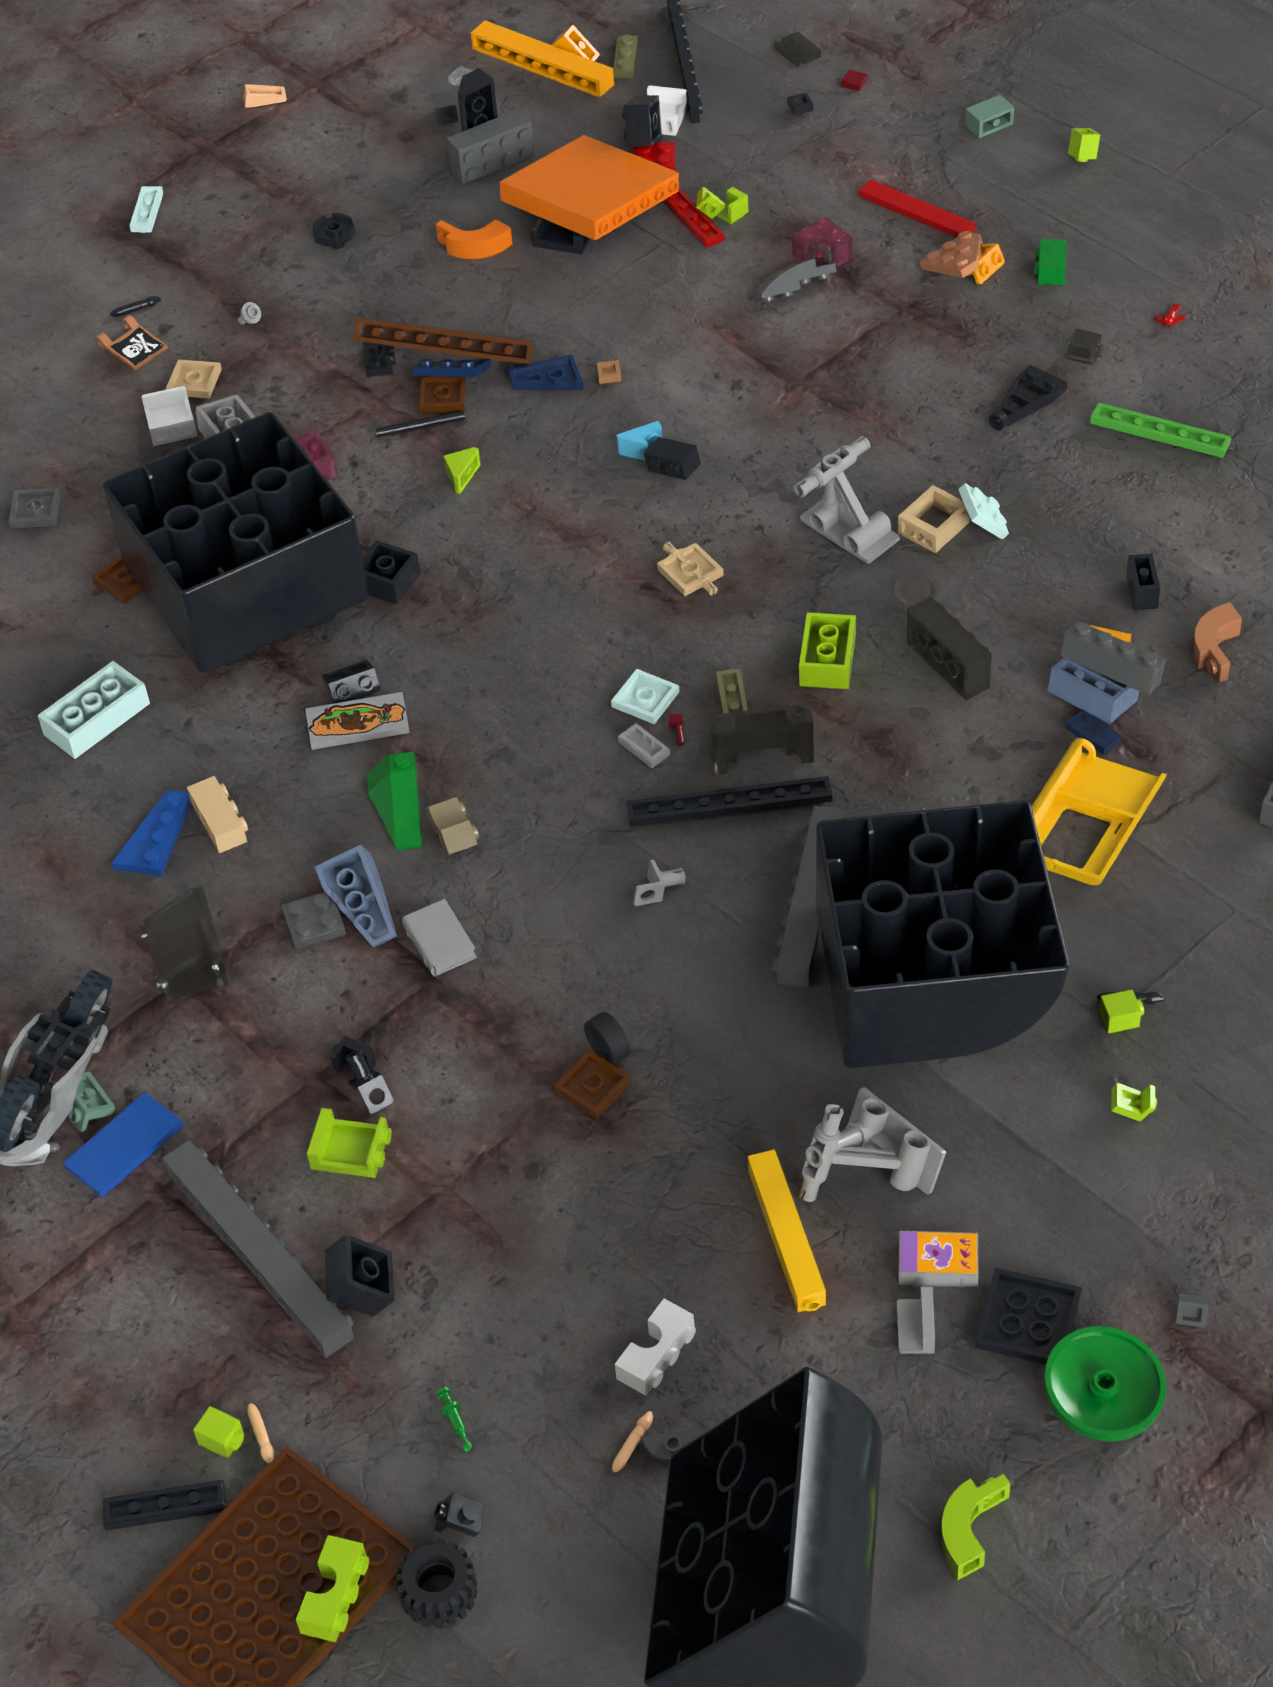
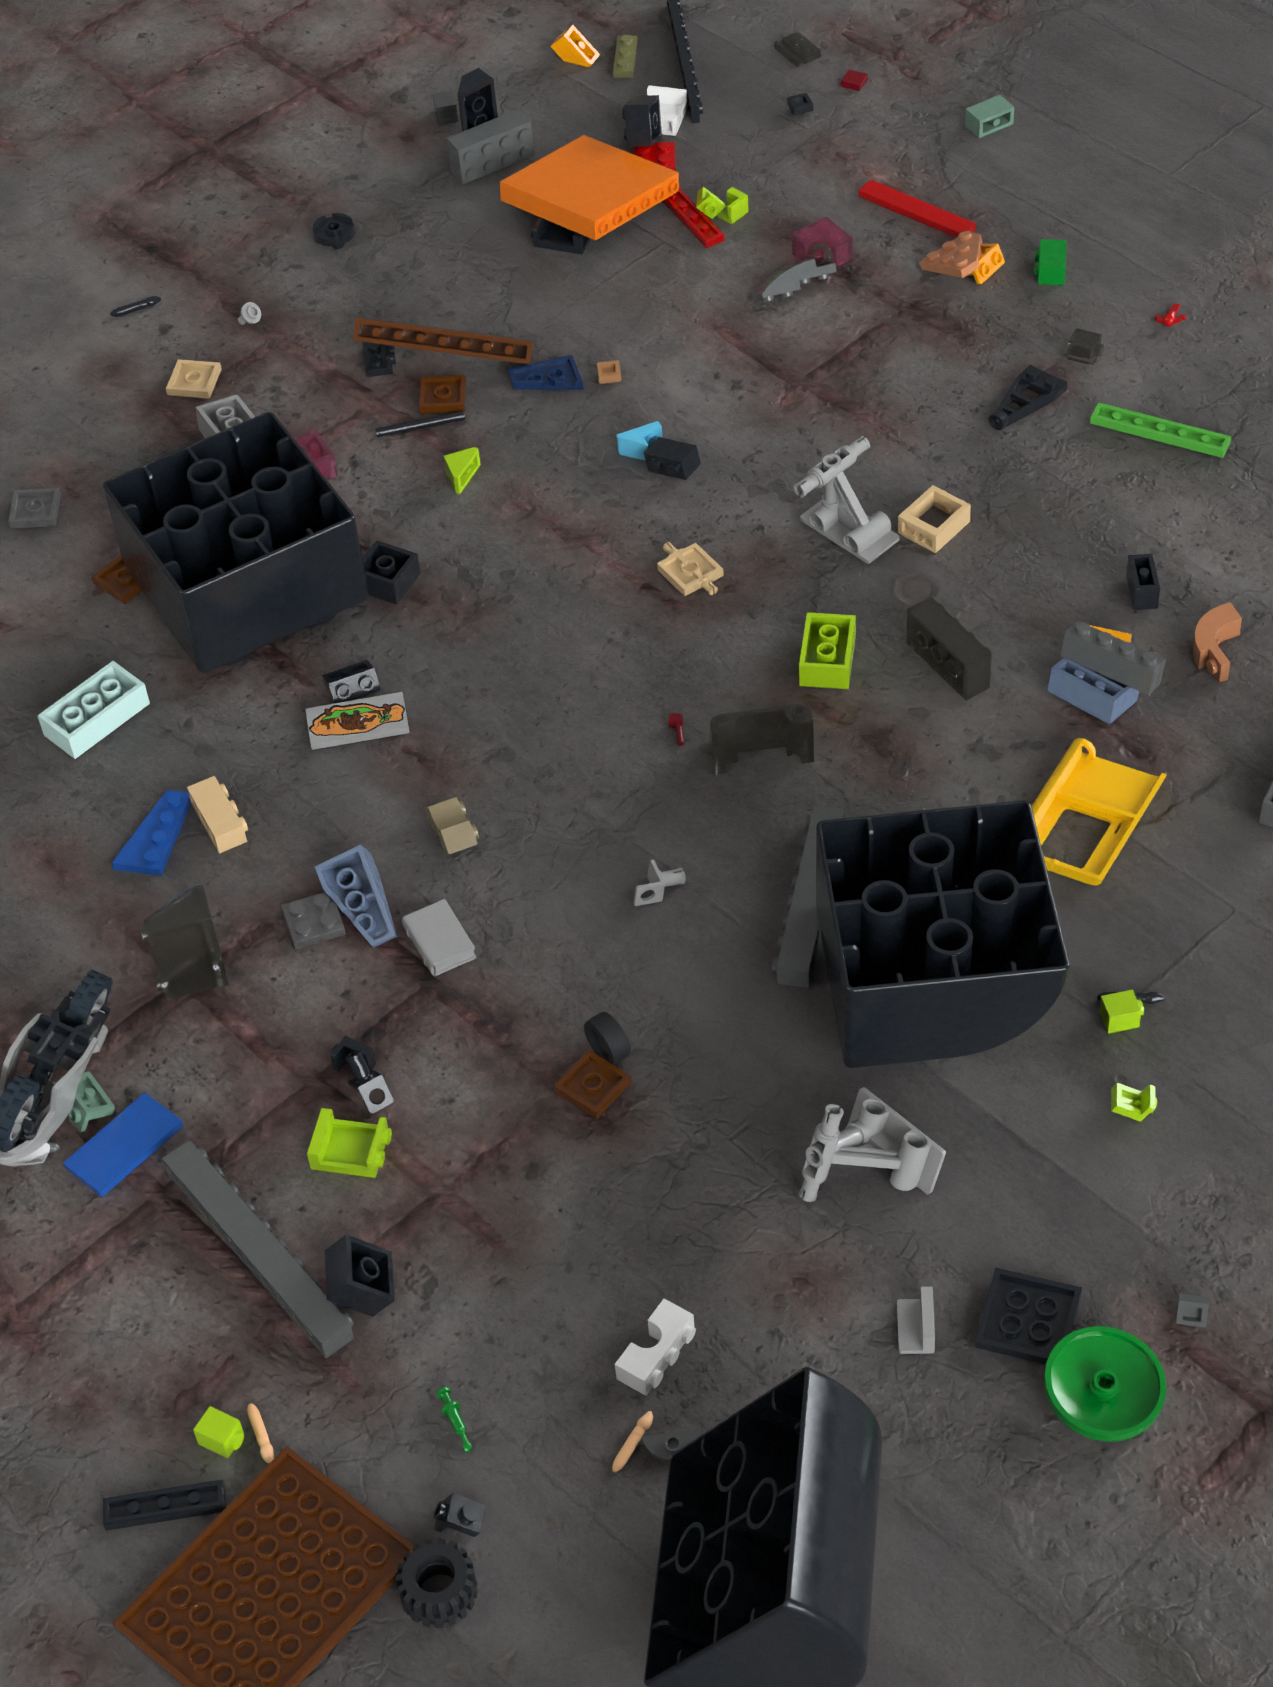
flag [96,315,168,371] -> none
light aqua plate [130,186,163,233] -> none
white panel [142,386,198,446] -> none
light nougat slope [243,84,286,108] -> none
lime arch [296,1535,369,1642] -> none
green wedge [367,752,422,850] -> none
dark blue wing [412,359,491,377] -> none
orange arch [436,219,513,259] -> none
clear plate [448,66,473,86] -> none
light orange brick [471,21,614,97] -> none
light aqua plate [611,669,679,724] -> none
light grey plate [618,723,670,768] -> none
black plate [626,776,833,827] -> none
olive plate [716,668,751,732] -> none
yellow brick [748,1149,826,1312] -> none
piece [899,1231,979,1288] -> none
lime arch [941,1474,1010,1580] -> none
light aqua plate [958,483,1009,539] -> none
dark blue tile [1066,710,1122,755] -> none
lime brick [1068,128,1101,162] -> none

